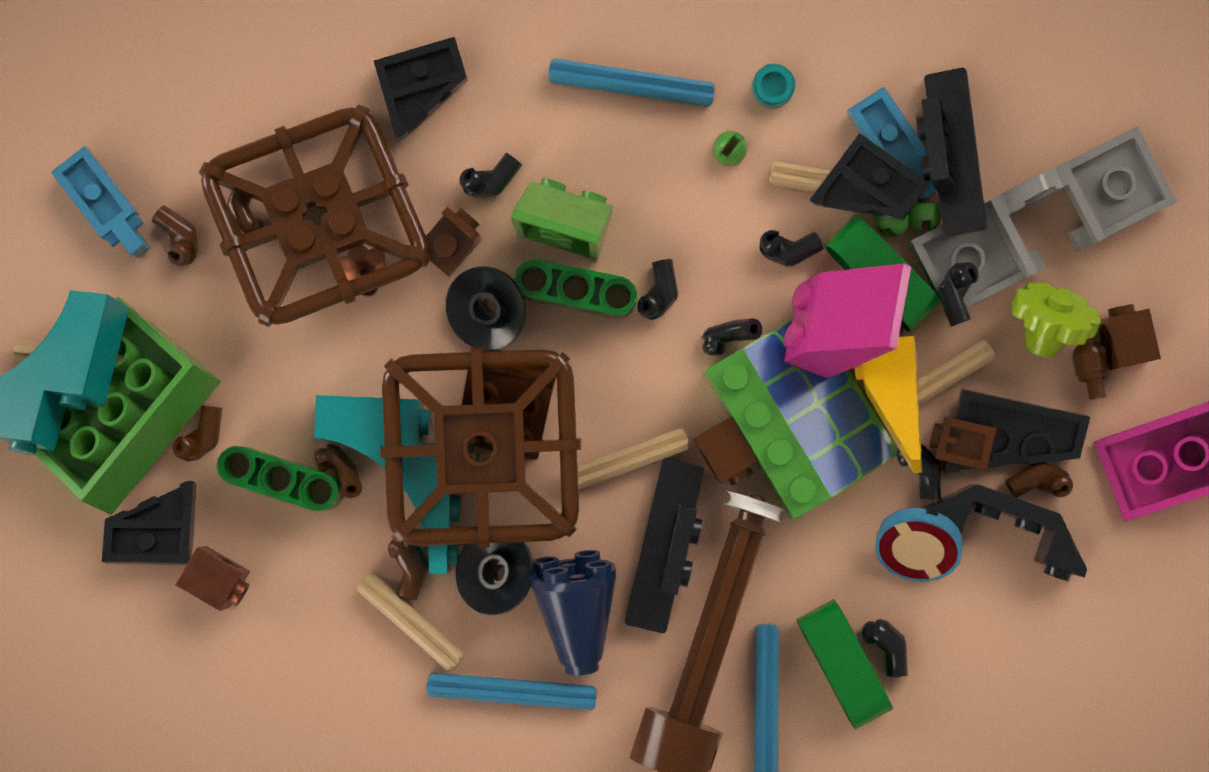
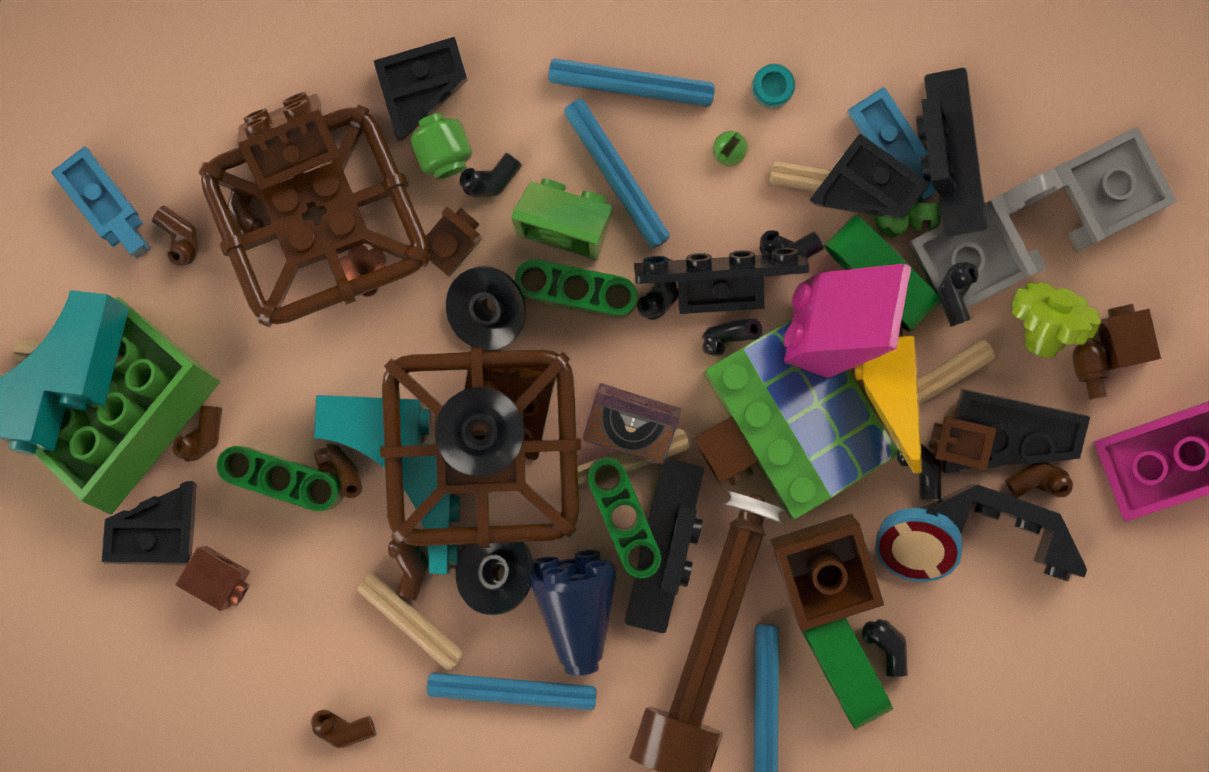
none -> reddish brown bracket [238,92,340,190]
none -> reddish brown arm [311,709,376,748]
none -> bright green head [410,113,472,180]
none -> black dish [435,387,524,476]
none -> dark azure axle [564,99,670,248]
none -> panel [583,383,681,465]
none -> green beam [587,457,661,579]
none -> black bracket [634,248,809,314]
none -> reddish brown slope [770,513,884,631]

